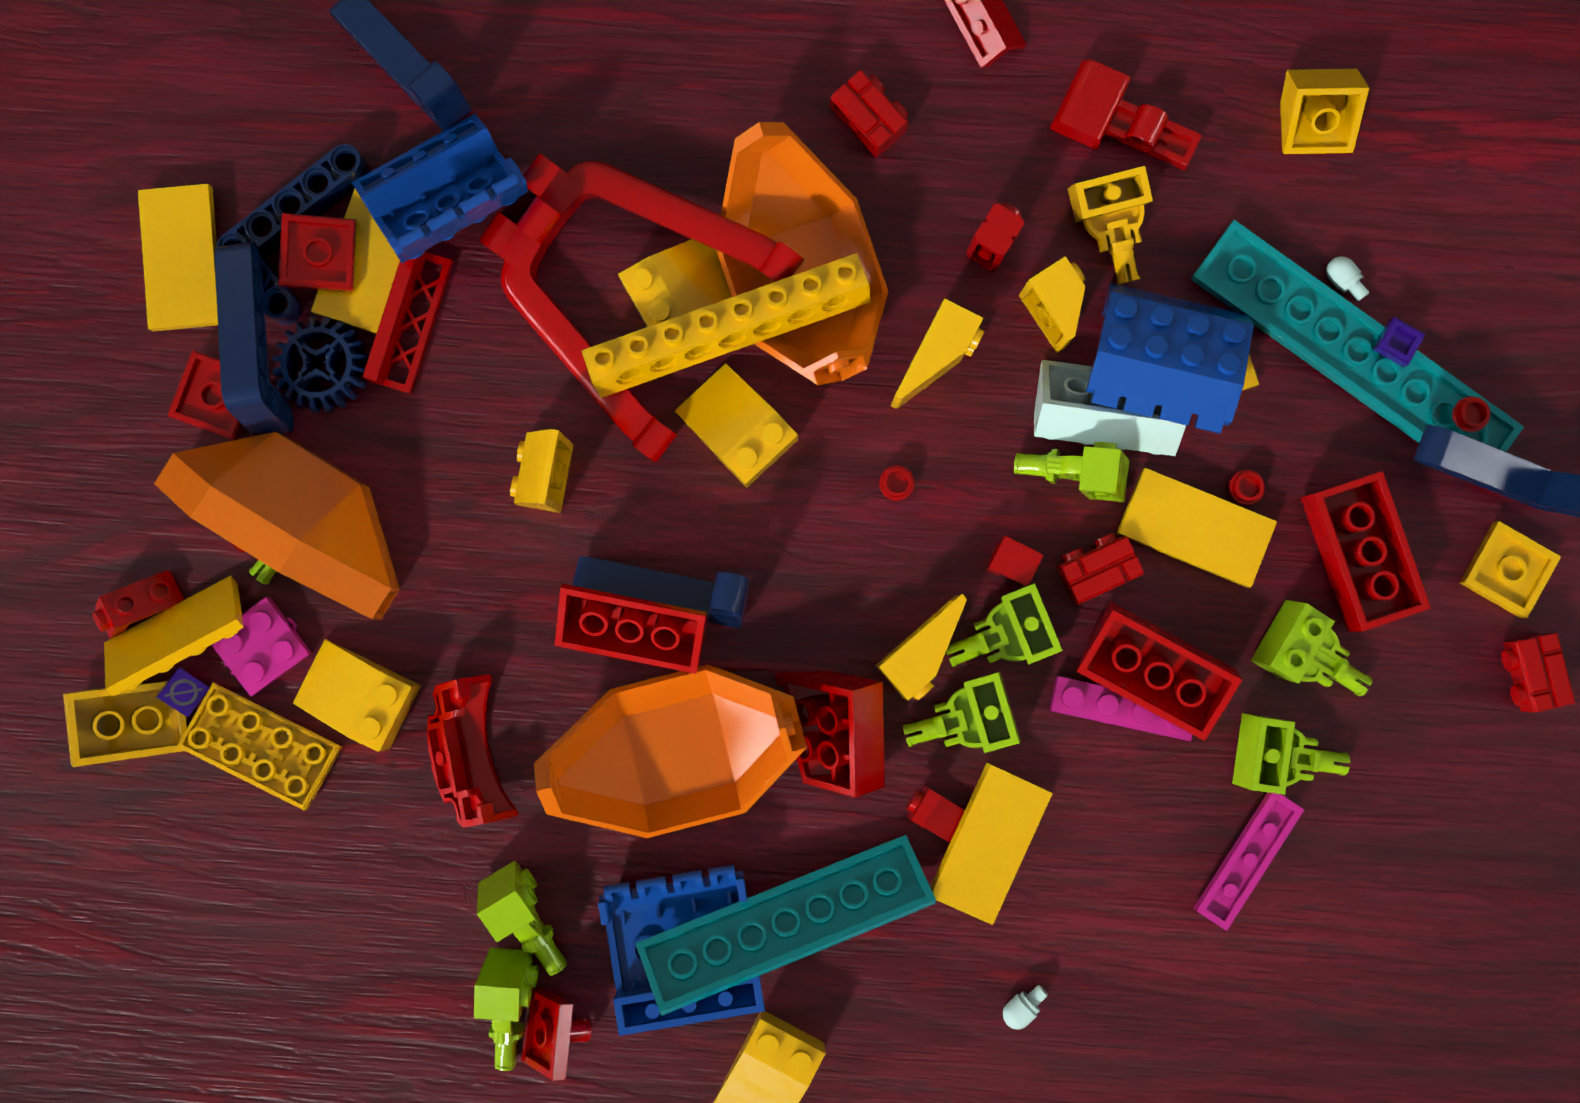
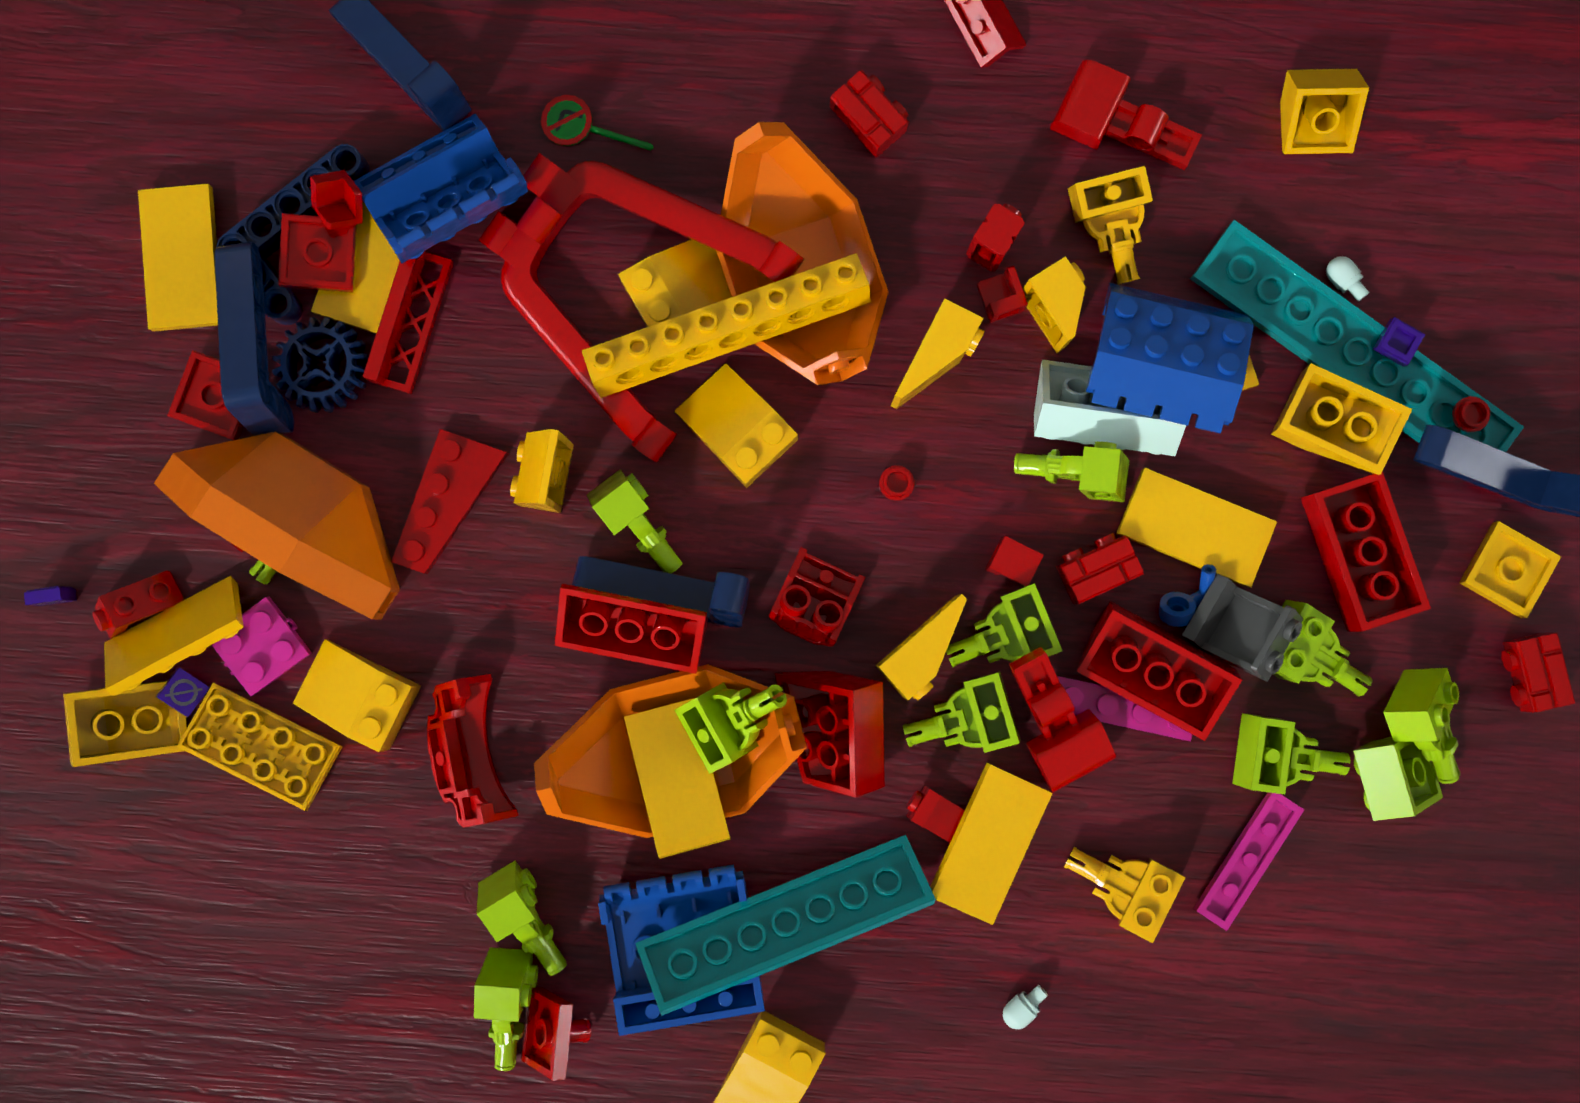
red plate [1228,470,1265,505] -> none
none -> dark purple tile [24,586,77,606]
none -> red panel [310,170,363,229]
none -> red wing [391,429,509,574]
none -> piece [541,95,654,151]
none -> lime brick [587,469,682,574]
none -> yellow tile [624,698,730,859]
none -> lime brick [675,682,787,774]
none -> red slope [769,547,865,647]
none -> red panel [977,265,1028,323]
none -> red plate [1009,647,1116,793]
none -> yellow brick [1064,846,1186,943]
none -> blue plate [1159,564,1216,627]
none -> dark grey panel [1182,574,1303,682]
none -> yellow slope [1271,363,1412,475]
none -> slope [1353,736,1443,821]
none -> lime brick [1383,668,1461,784]

